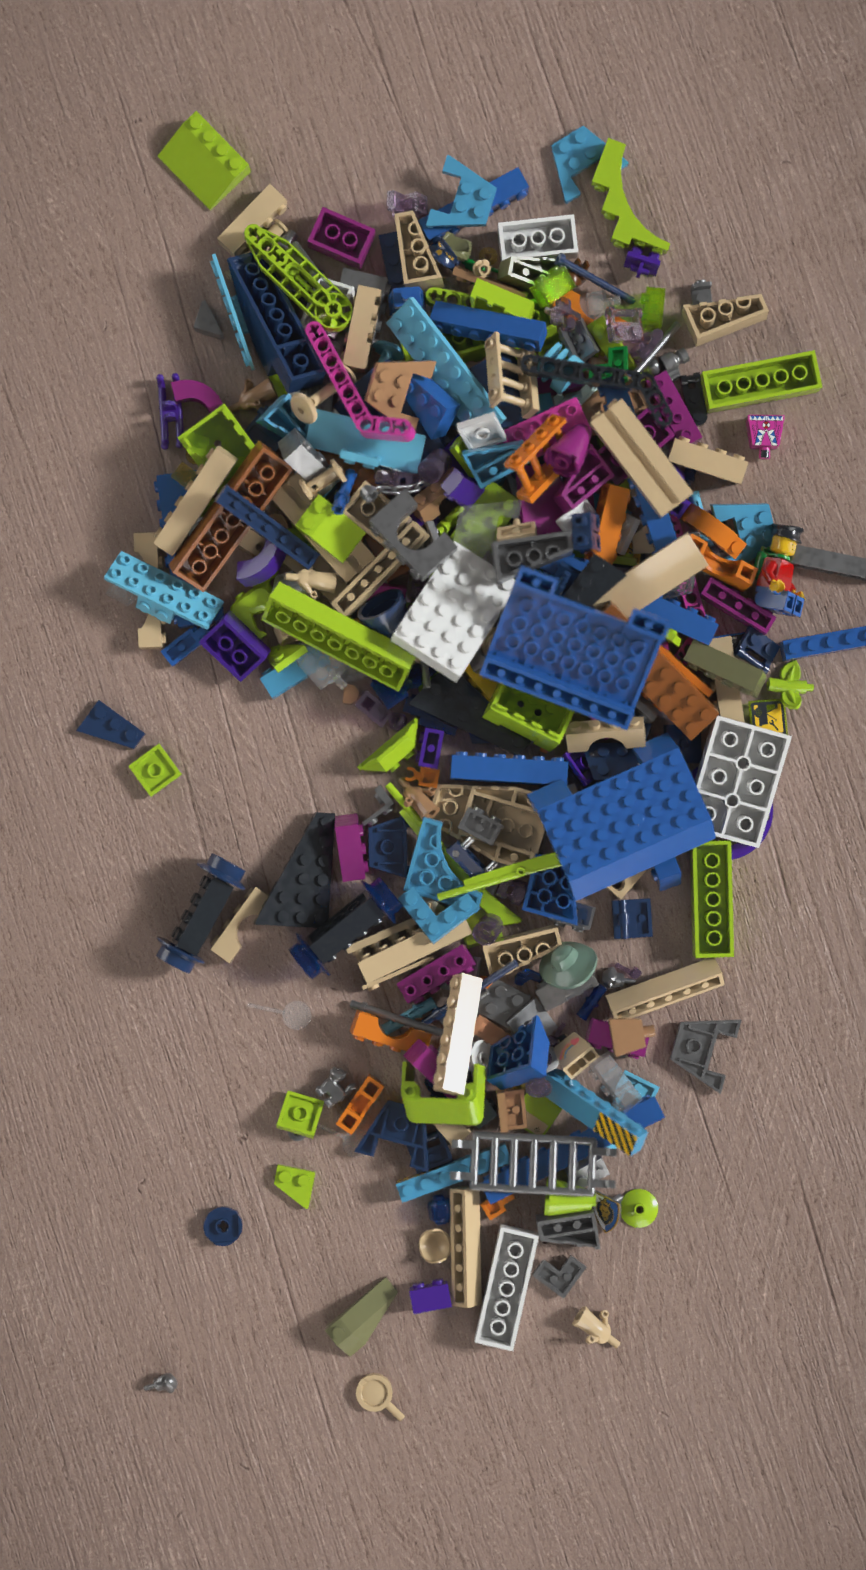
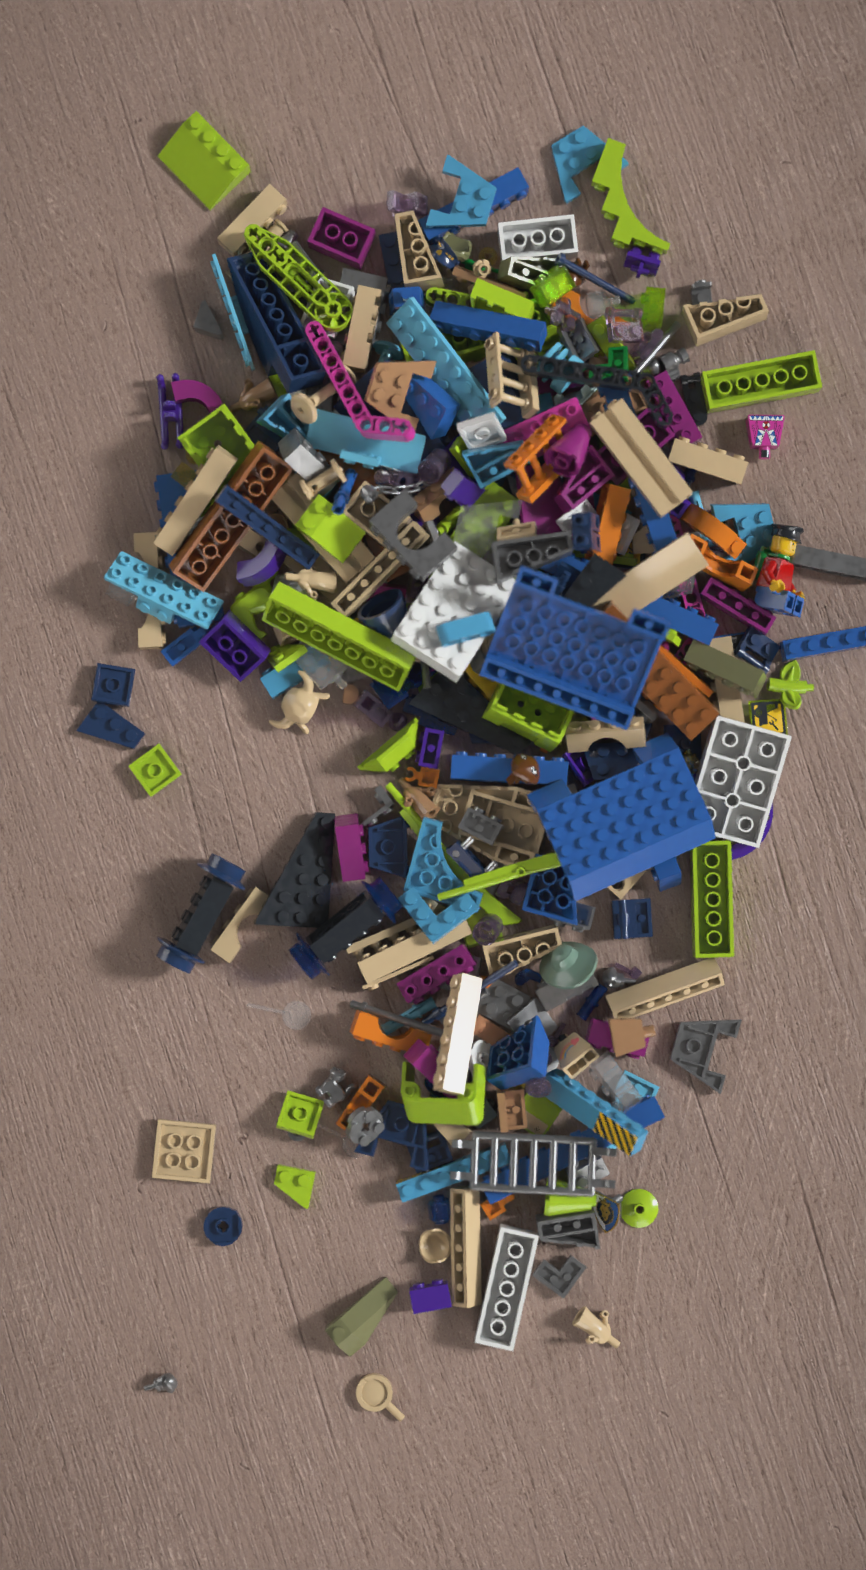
none -> dark blue plate [91,663,135,707]
none -> tan plate [152,1119,216,1183]
none -> tan piece [269,670,330,734]
none -> flat silver plate [345,1106,385,1146]
none -> dark azure beam [436,612,496,647]
none -> reddish brown piece [506,754,540,785]
none -> clear yellow plate [683,749,700,775]

